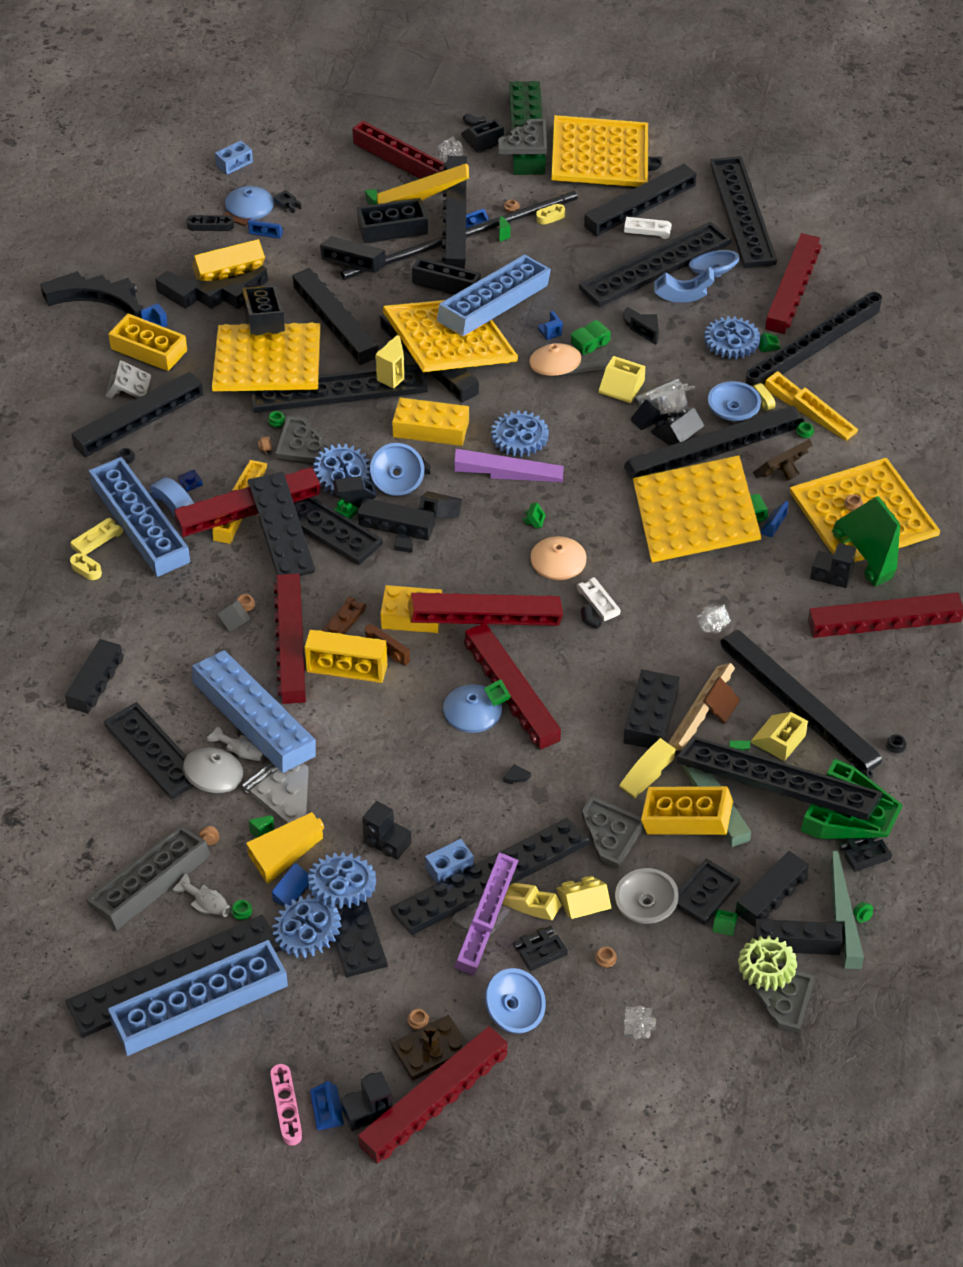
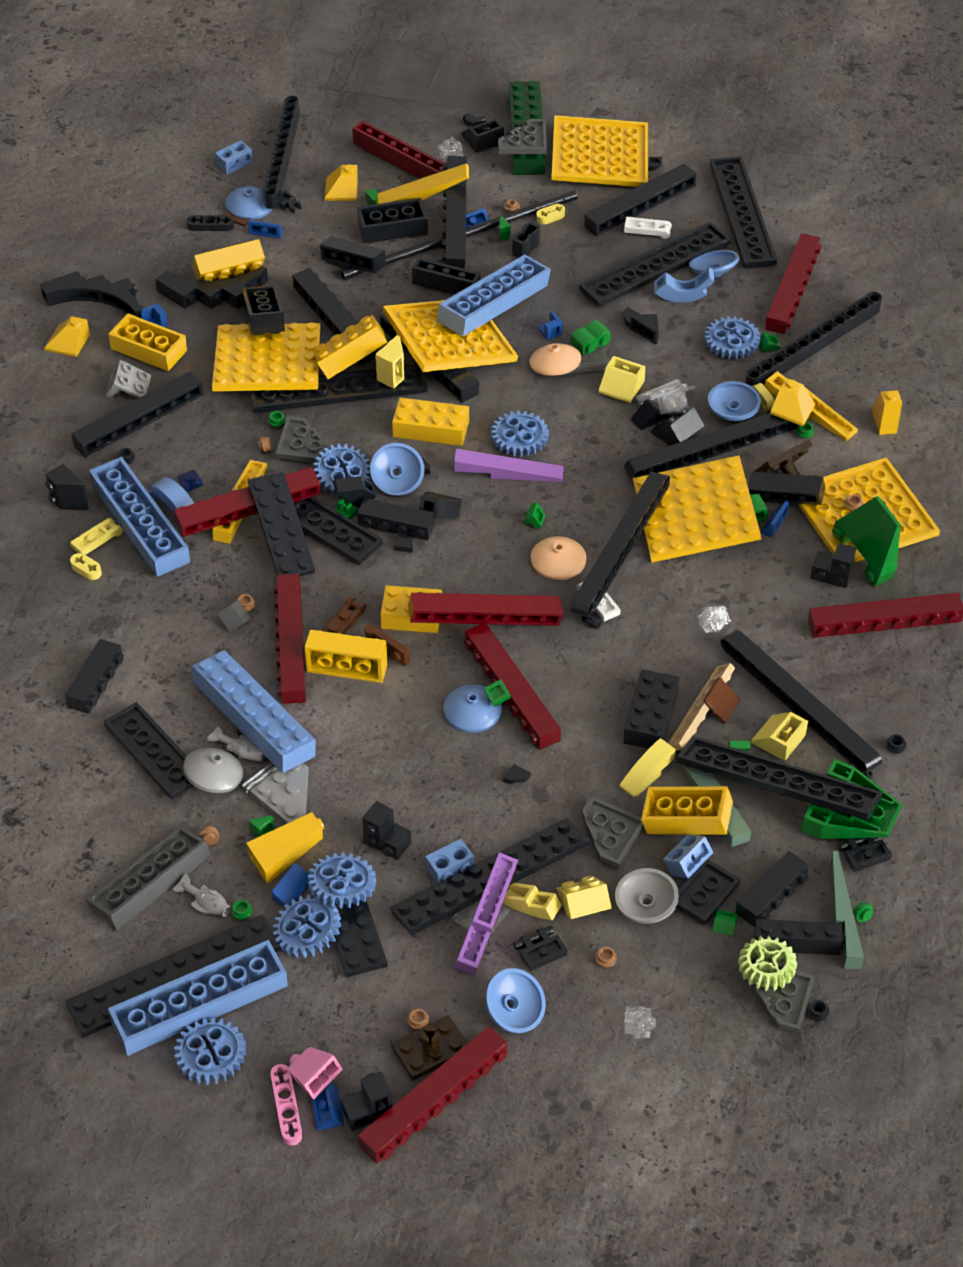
none -> yellow slope [44,316,90,357]
none -> black slope [45,464,89,510]
none -> medium blue gear [174,1017,246,1085]
none -> black beam [262,96,300,209]
none -> bright pink torso [288,1047,343,1099]
none -> yellow brick [314,315,388,379]
none -> yellow slope [325,164,358,201]
none -> black brick [512,222,540,258]
none -> black beam [570,472,670,618]
none -> medium blue brick [663,834,713,879]
none -> black brick [748,472,826,505]
none -> yellow slope [770,378,815,426]
none -> black plate [807,1000,829,1021]
none -> yellow slope [871,390,902,435]

